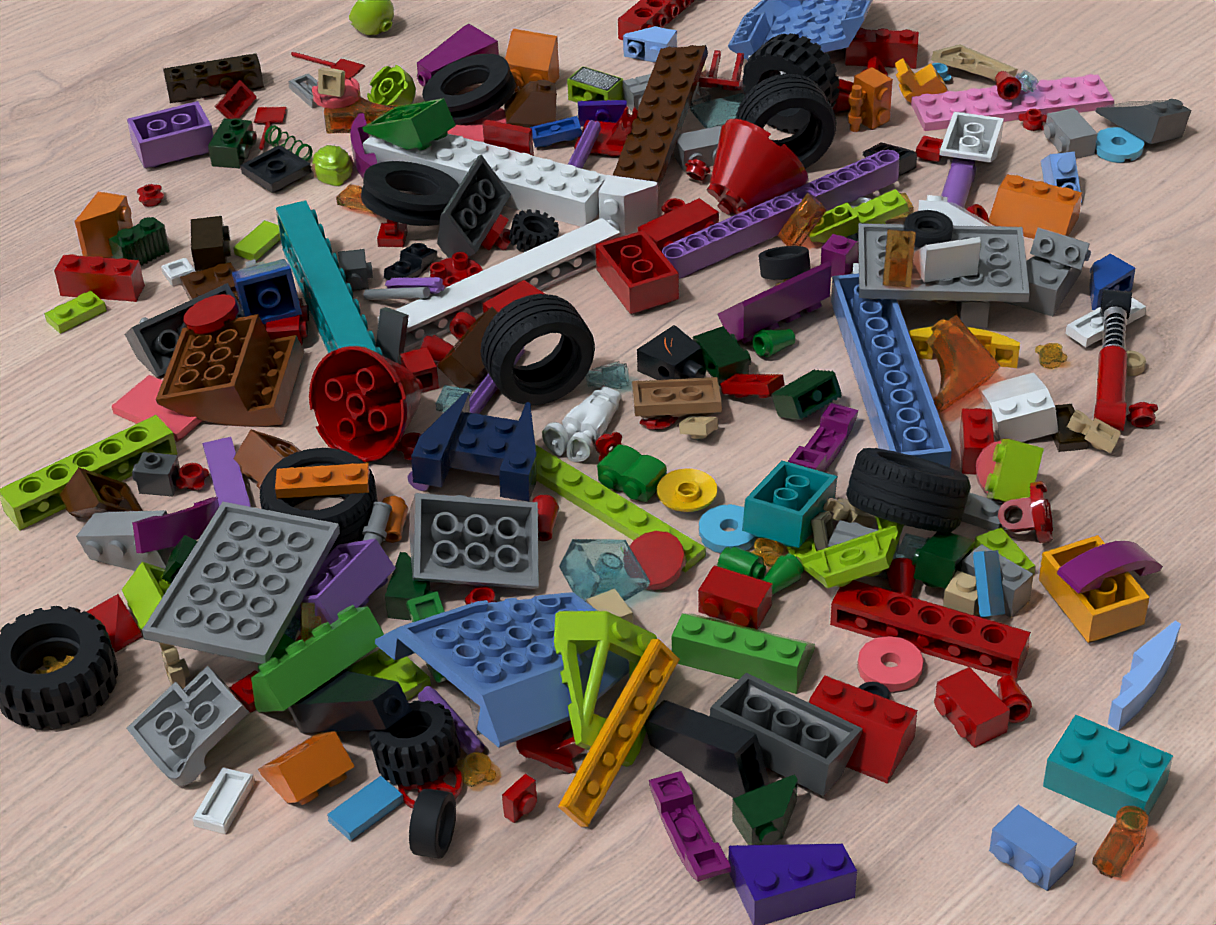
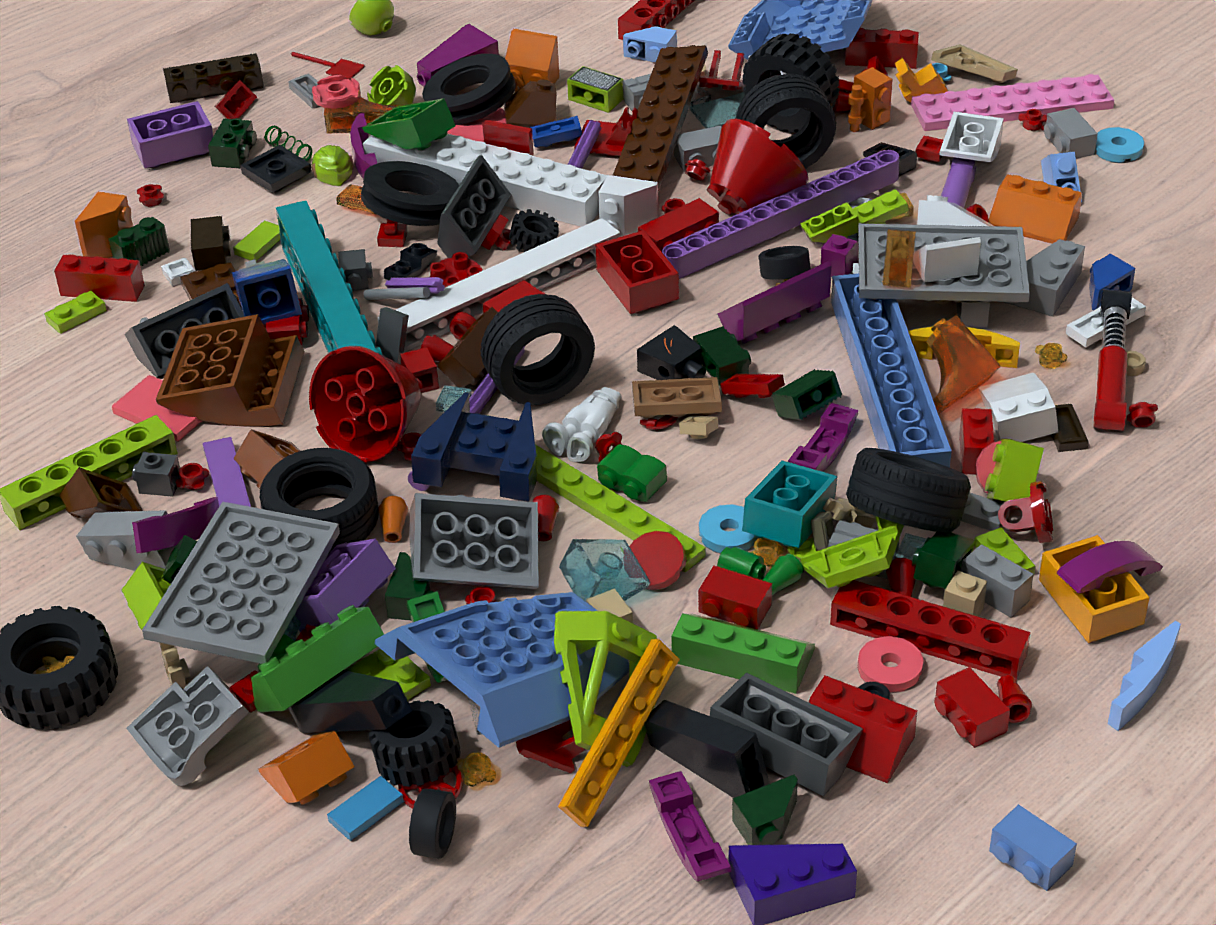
red slope [86,594,142,653] -> none
red tile [184,294,239,334] -> none
white tile [193,767,255,834] -> none
red piece [254,107,287,150] -> none
orange plate [275,463,370,498] -> none
clear yellow plate [300,603,321,642] -> none
tan tile [318,67,345,97] -> none
light grey pin [362,502,392,546] -> none
medium lavender axle [418,686,484,758] -> none
red plate [502,773,537,823] -> none
dark purple plate [578,100,627,127] -> none
clear light blue cone [586,361,629,389] -> none
yellow dish [657,468,717,512] -> none
green cone [752,329,795,357] -> none
clear orange plate [778,193,827,246] -> none
black tyre [903,210,953,248] -> none
dark azure tile [973,550,1005,617] -> none
red cone [995,71,1021,100] -> none
clear light blue plate [1015,70,1039,92] -> none
light grey hinge [1030,227,1091,270] -> none
teal brick [1043,714,1173,829] -> none
tan plate [1067,410,1121,453] -> none
clear orange piece [1092,806,1149,878] -> none
dark grey slope [1095,99,1192,144] -> none

